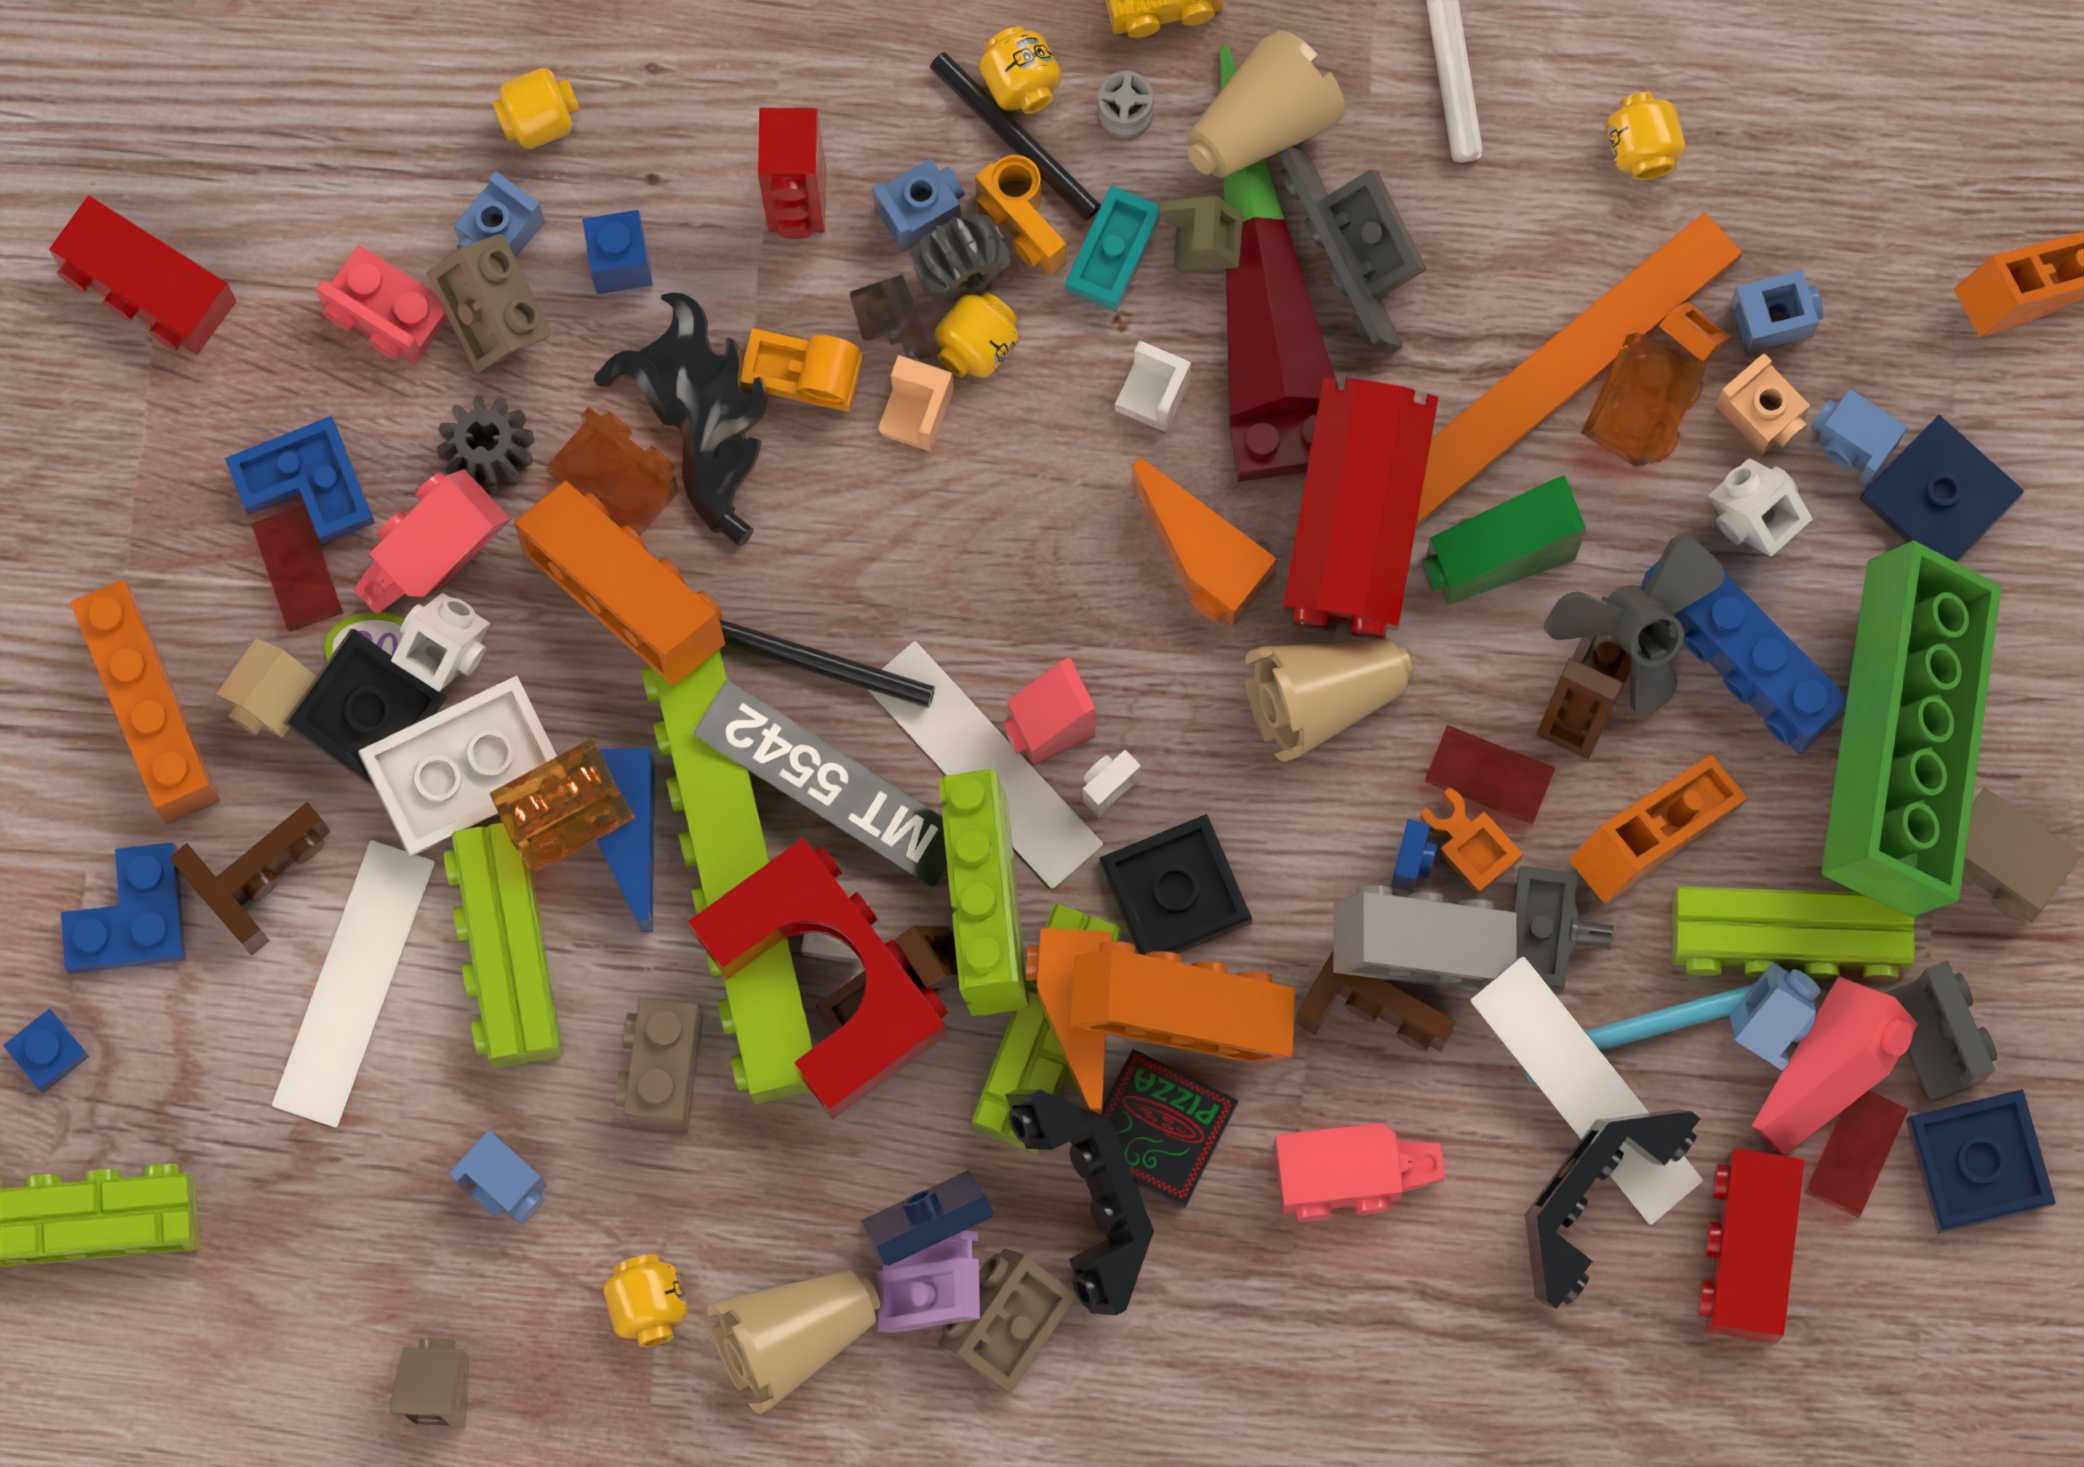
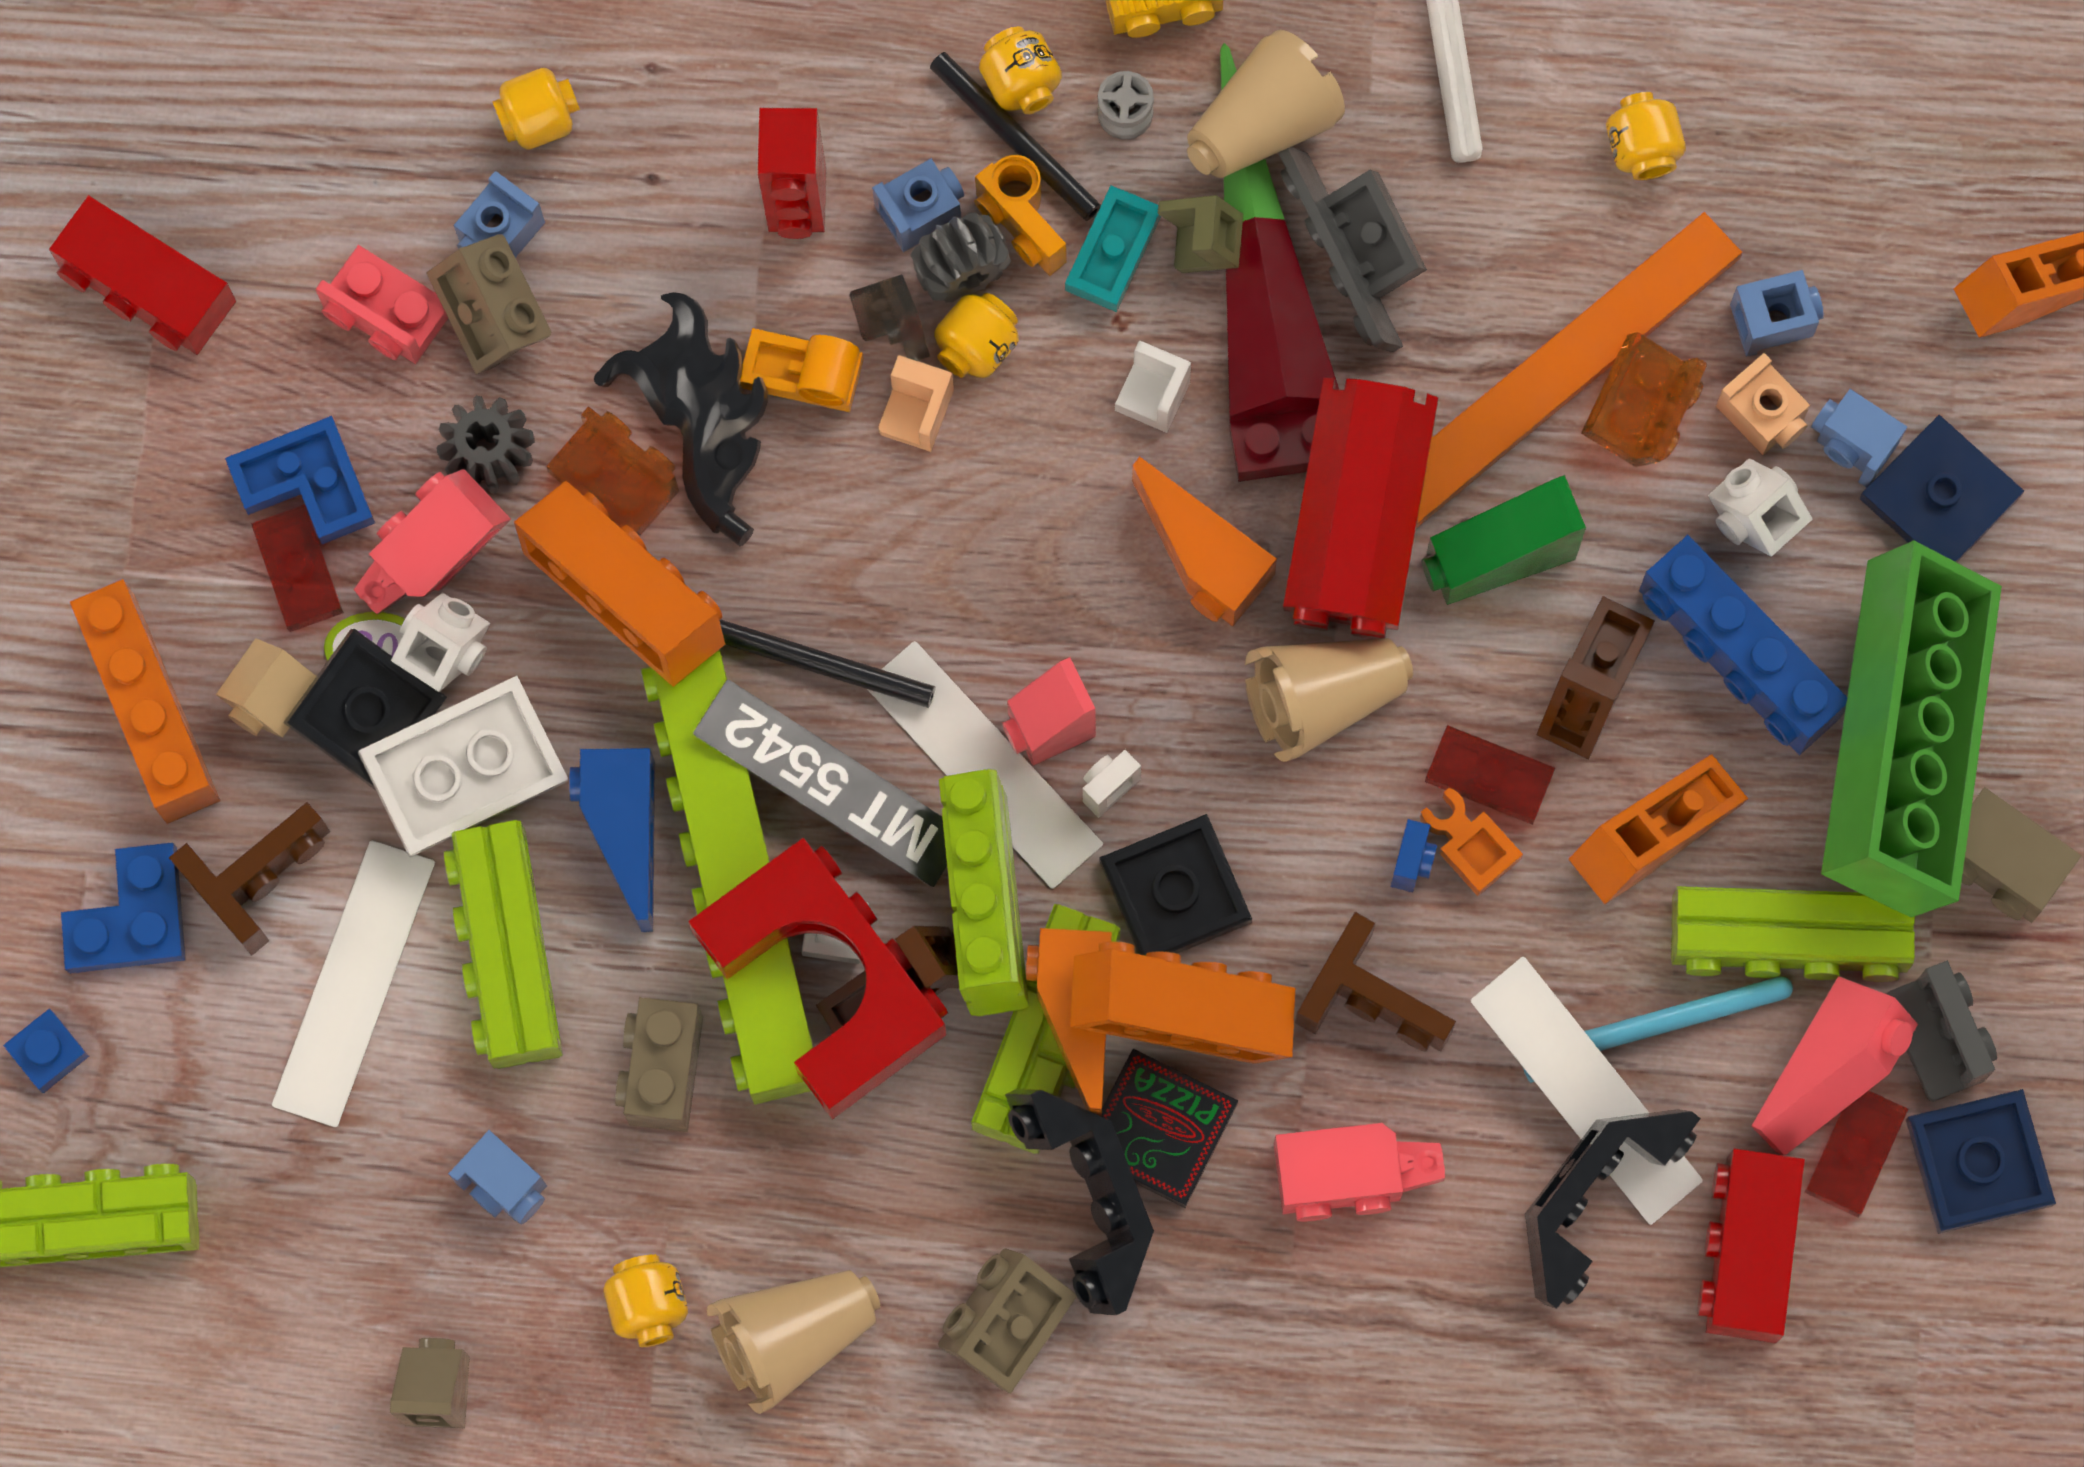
clear orange bracket [489,737,634,872] -> none
blue brick [582,210,653,294] -> none
dark blue plate [861,1170,994,1266] -> none
lavender plate [876,1230,980,1333] -> none
light grey brick [1333,885,1517,992] -> none
dark grey plate [1513,866,1613,992] -> none
dark grey piece [1543,535,1725,717] -> none
orange tile [1659,301,1731,362] -> none
medium blue brick [1730,962,1821,1071] -> none

